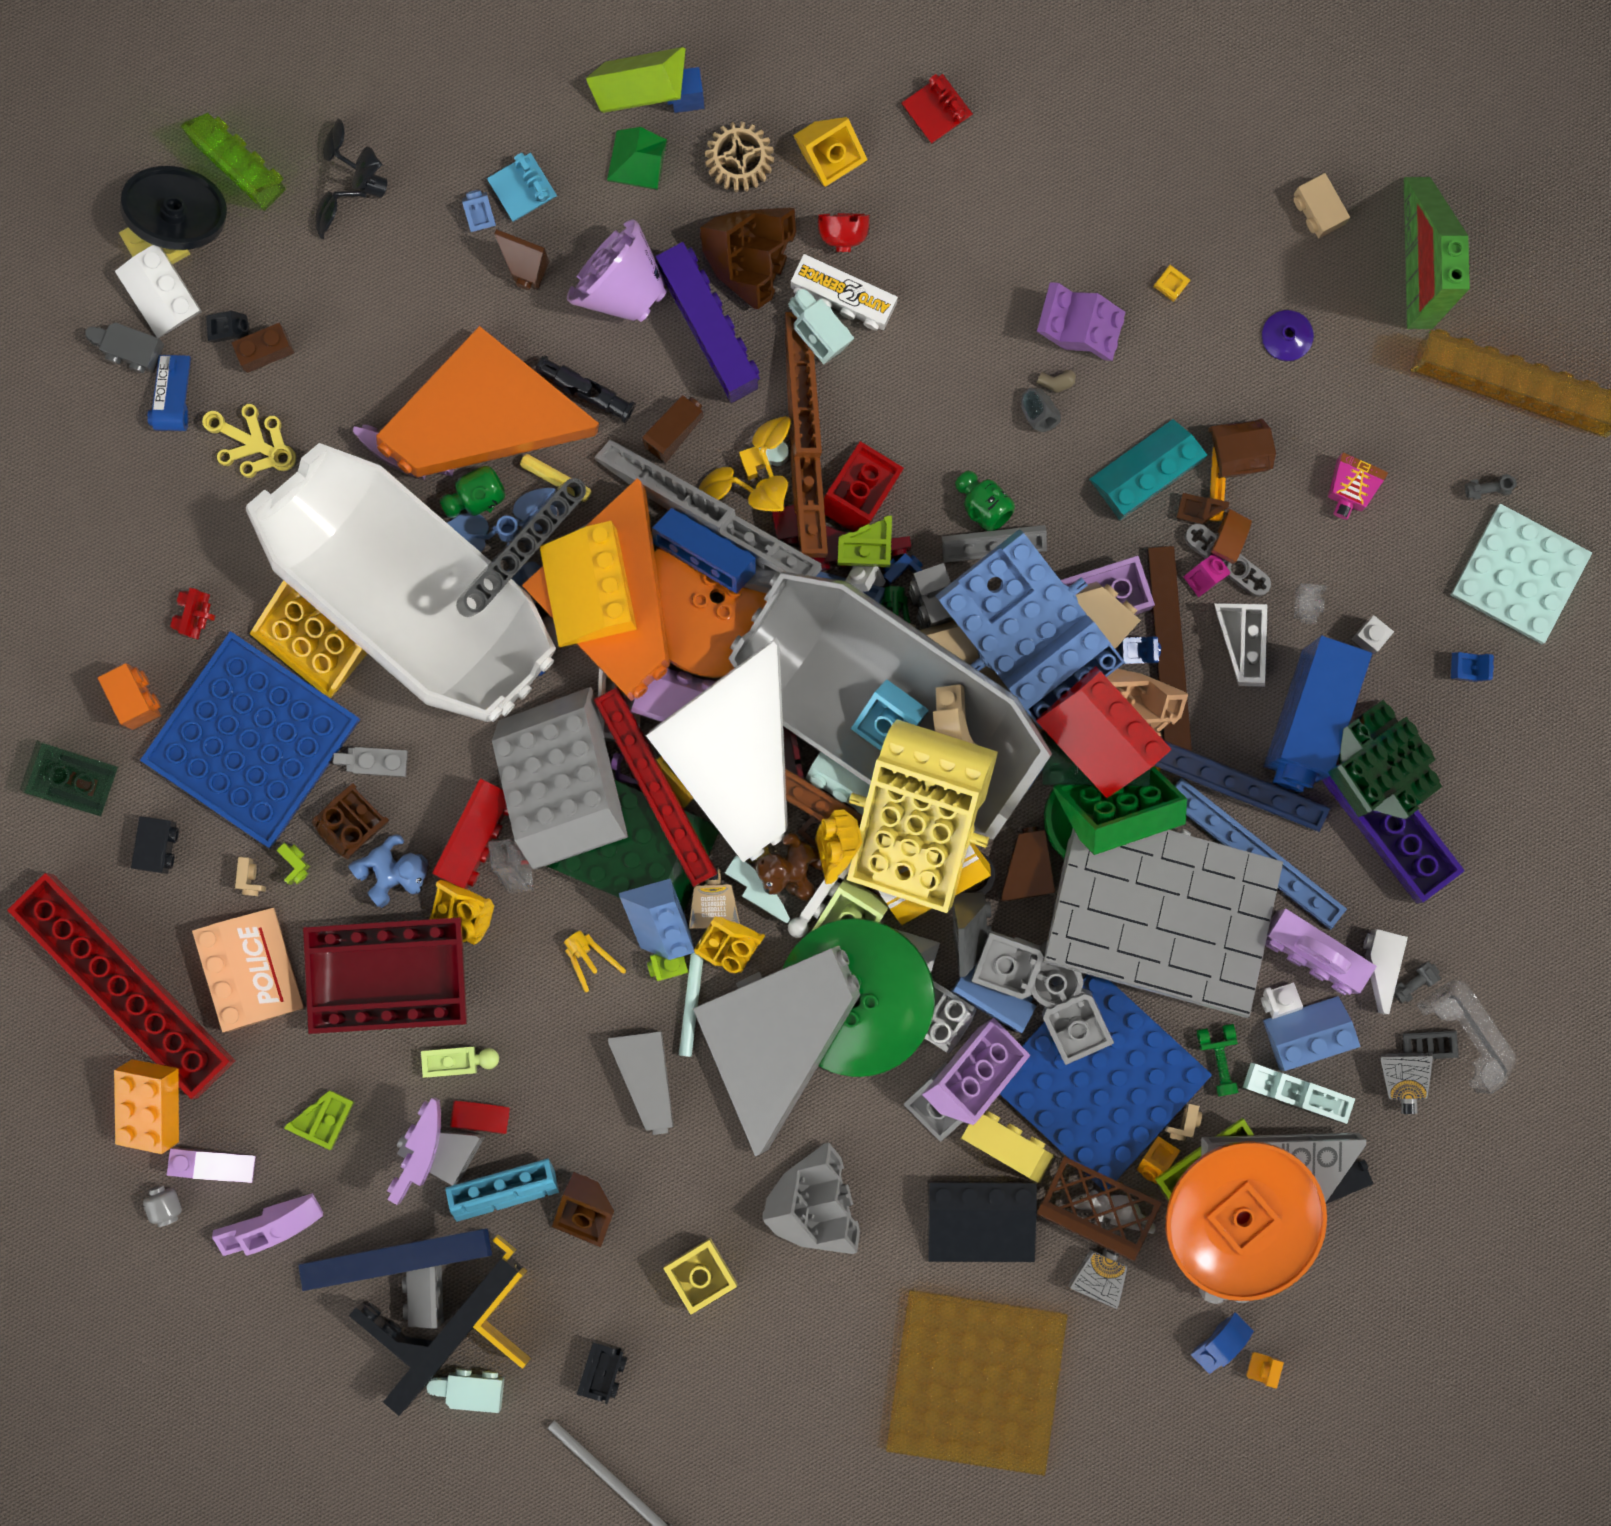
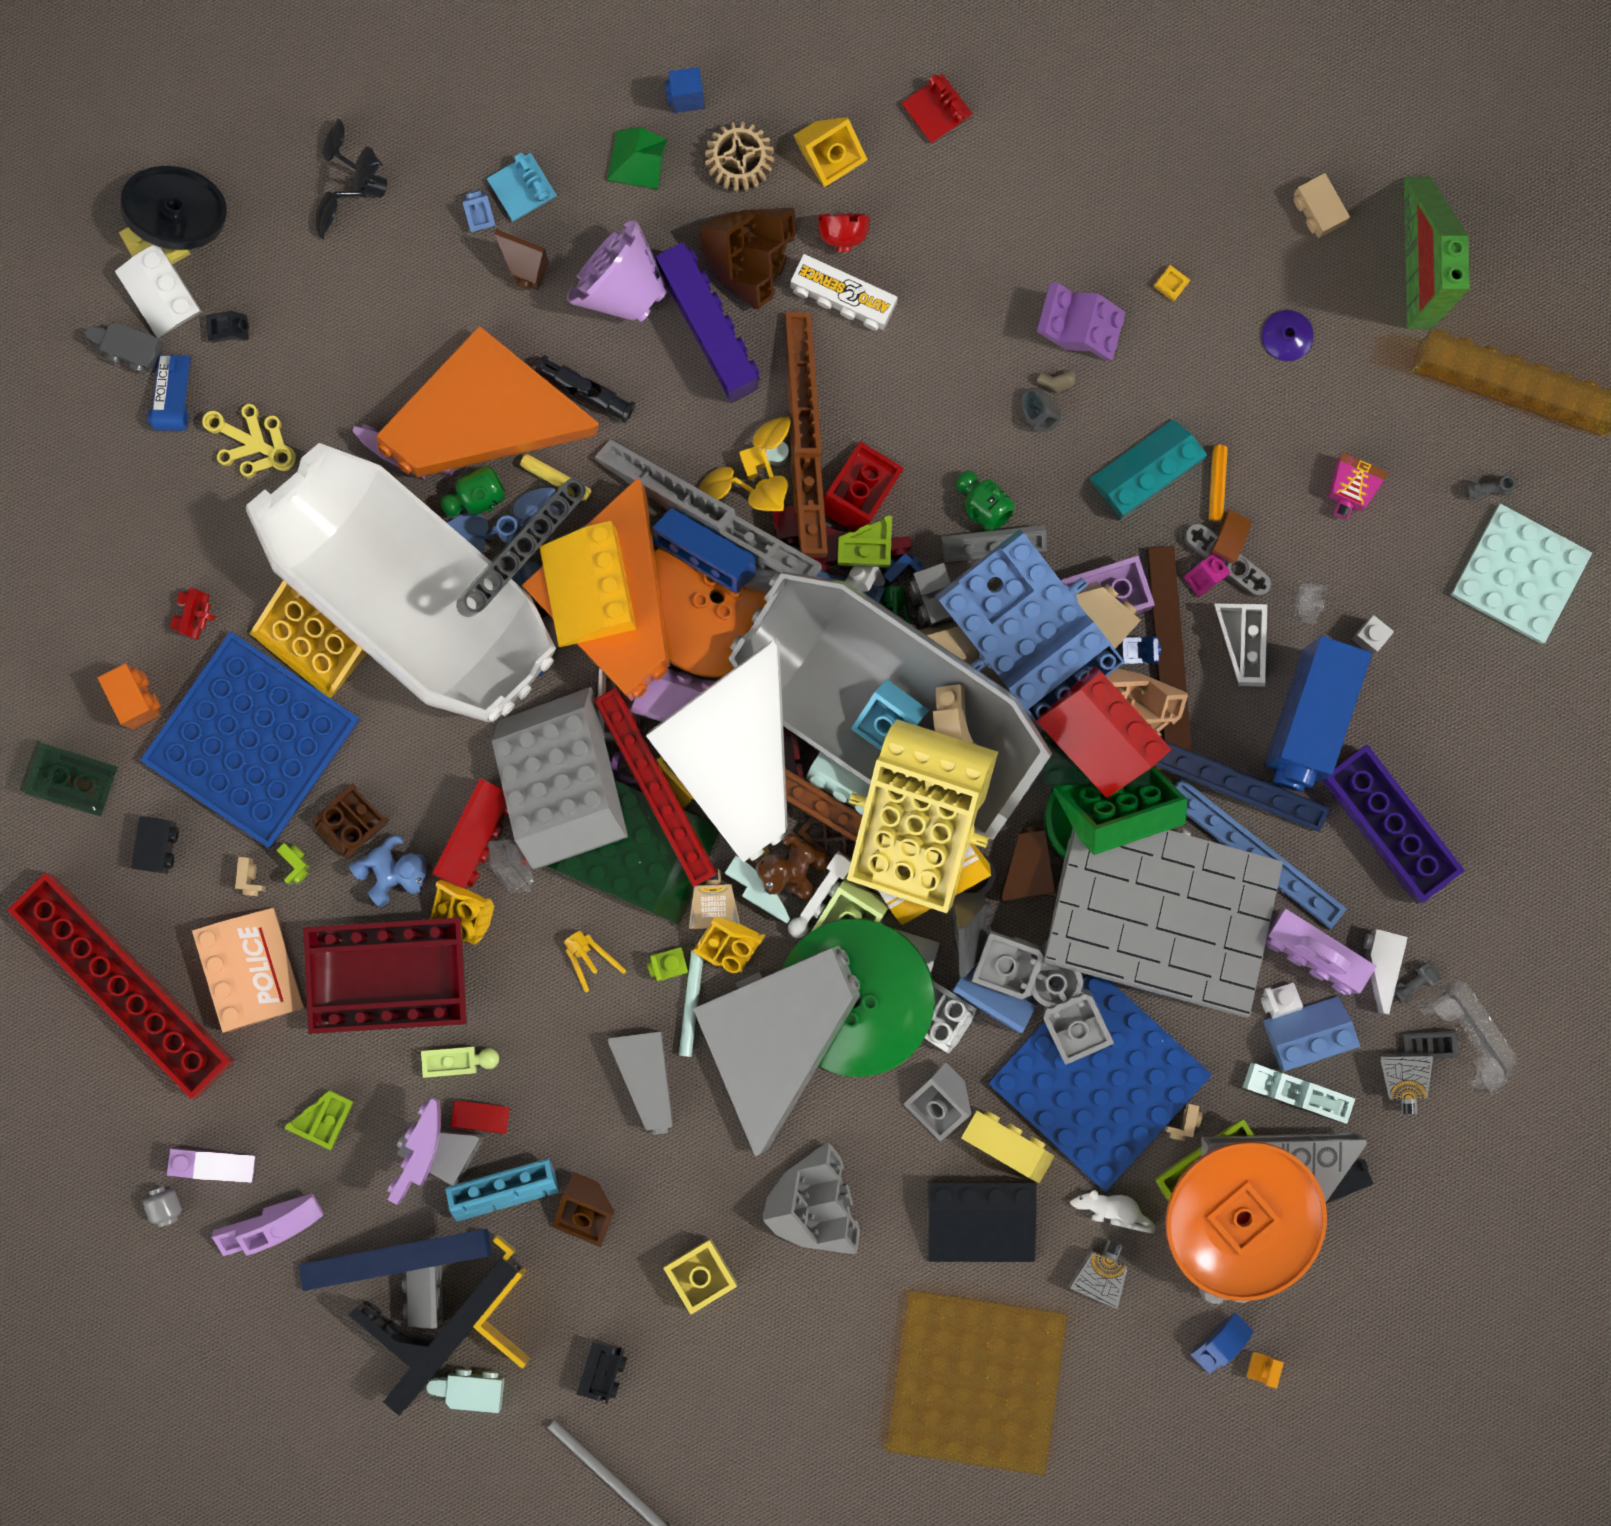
light orange brick [114,1059,179,1154] -> none
clear neon green slope [180,113,286,211] -> none
reddish brown brick [231,322,295,373] -> none
light grey hinge [333,747,408,777] -> none
lime slope [586,47,686,113] -> none
medium blue slope [619,879,695,960] -> none
reddish brown slope [642,395,704,464] -> none
light aqua hinge [788,289,854,365] -> none
yellow slope [815,809,863,884] -> none
lavender slope [922,1018,1031,1125] -> none
reddish brown fence [1037,1156,1162,1262] -> none
light orange bracket [1137,1136,1180,1184] -> none
reddish brown slope [1176,493,1230,524] -> none
green bar [1197,1024,1239,1097] -> none
reddish brown slope [1208,419,1276,478] -> none
dark green piece [1328,700,1442,819] -> none
blue bracket [1451,652,1494,682] -> none

